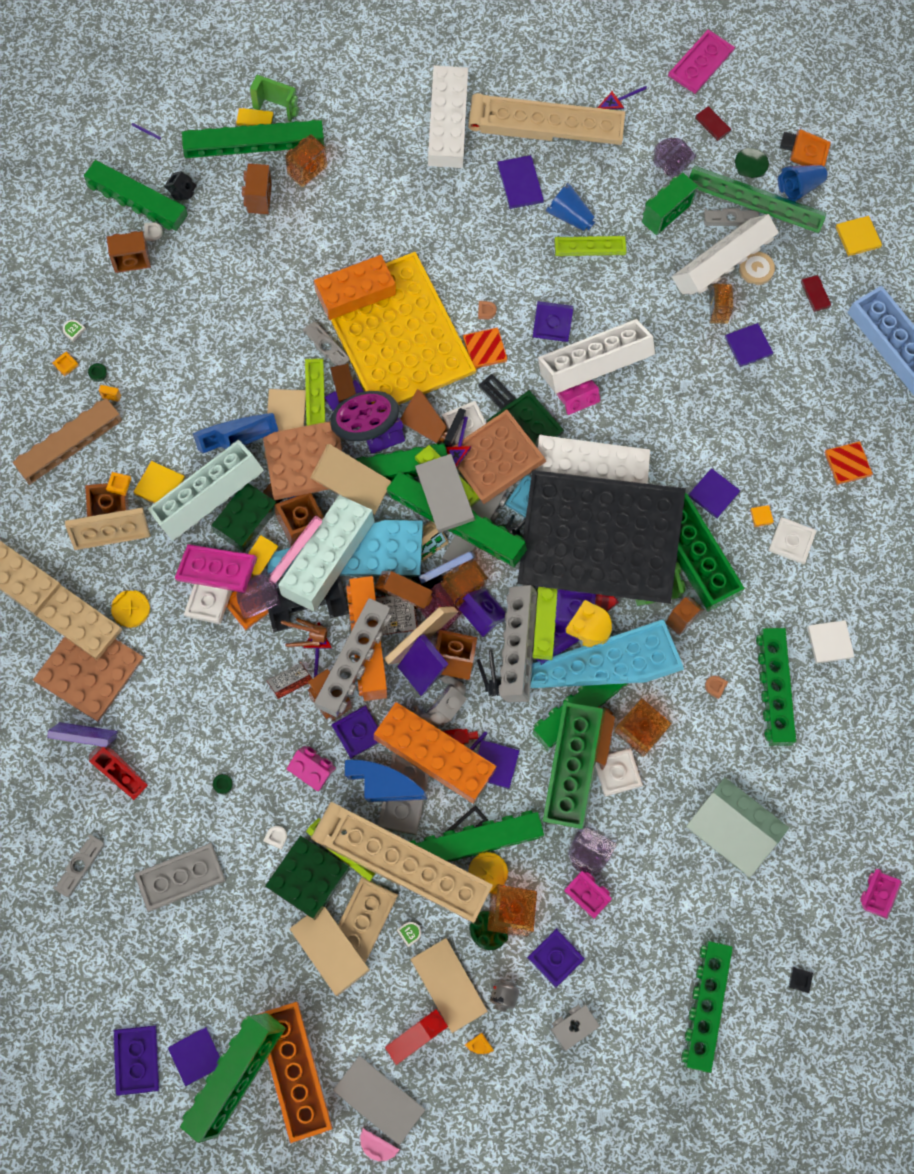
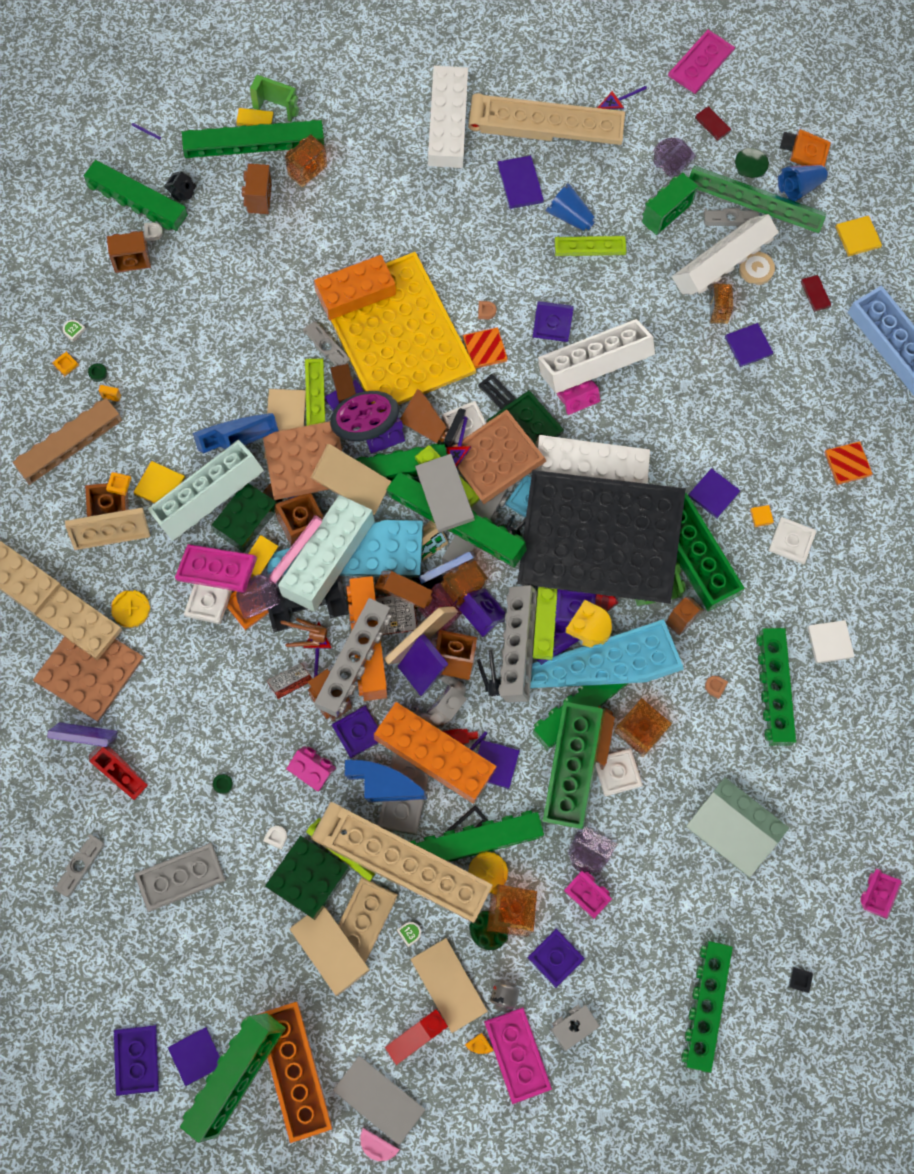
none -> dark pink tile [484,1007,552,1104]

